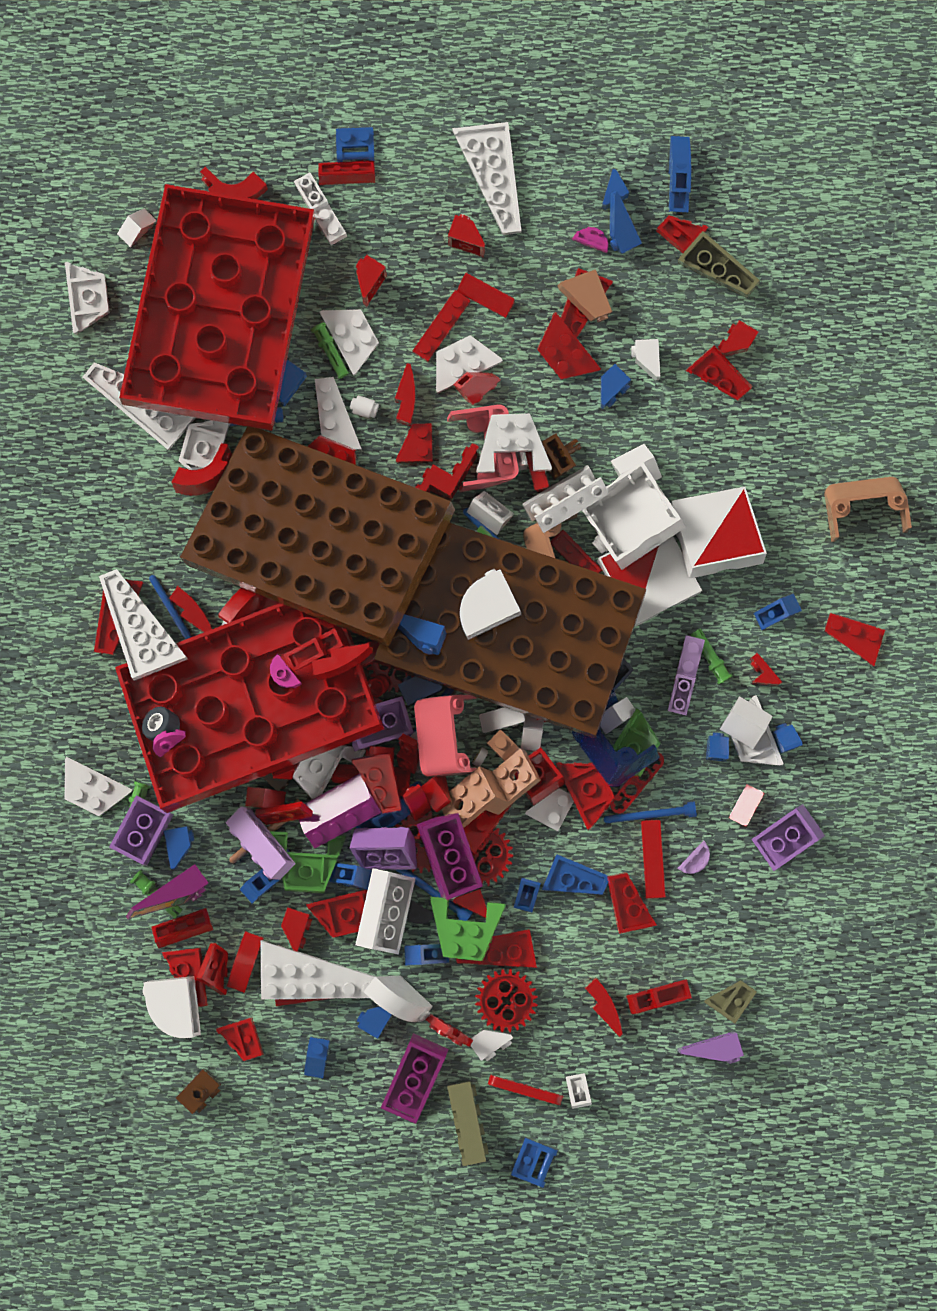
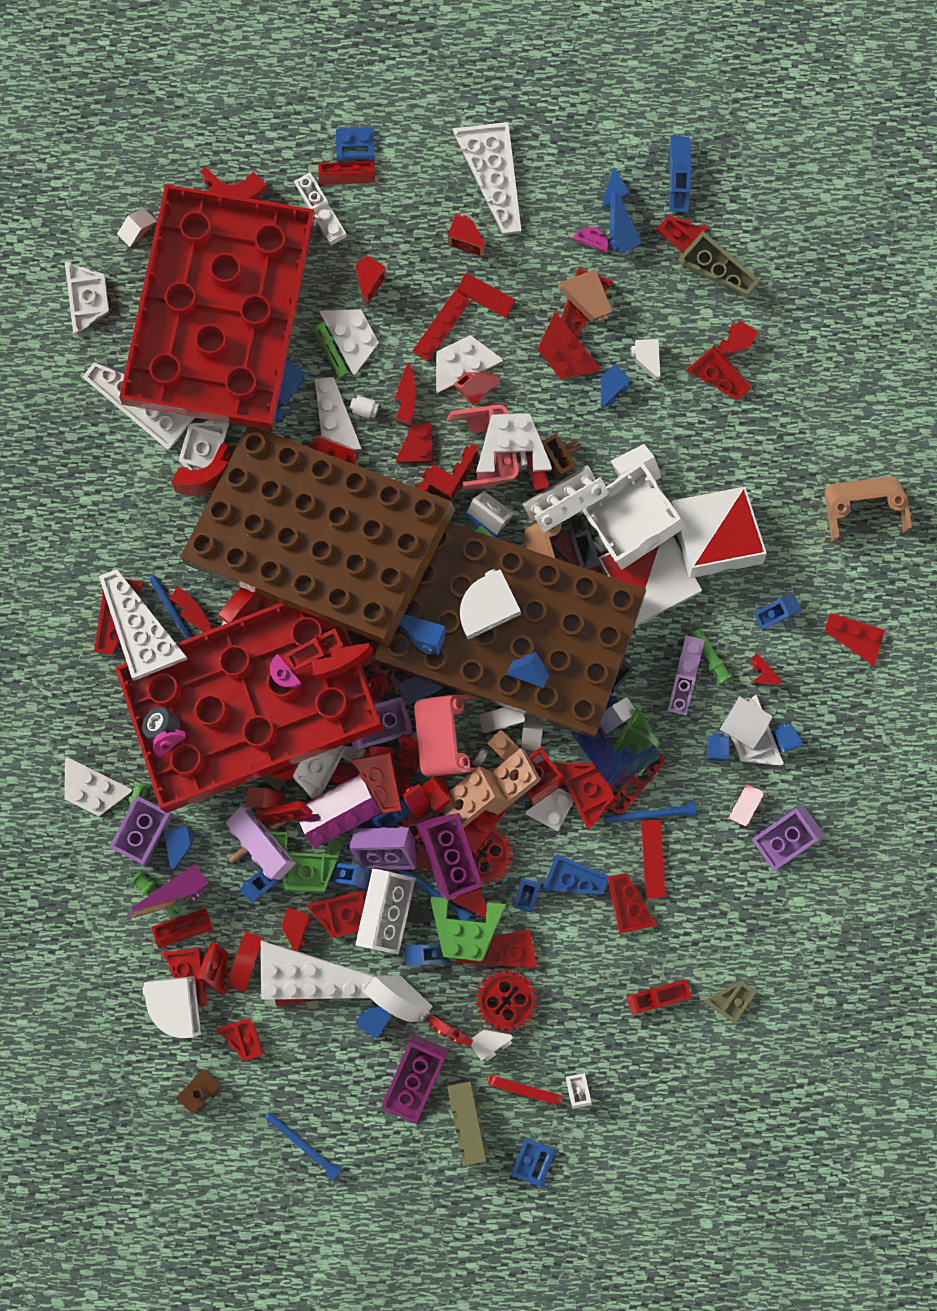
blue slope [304,1036,330,1079] -> none
red slope [585,977,622,1037] -> none
lavender plate [677,840,710,874] -> none
medium lavender slope [677,1032,744,1064] -> none
none -> blue piece [265,1113,343,1181]
none -> blue slope [507,652,550,688]
none -> black slope [566,514,601,570]

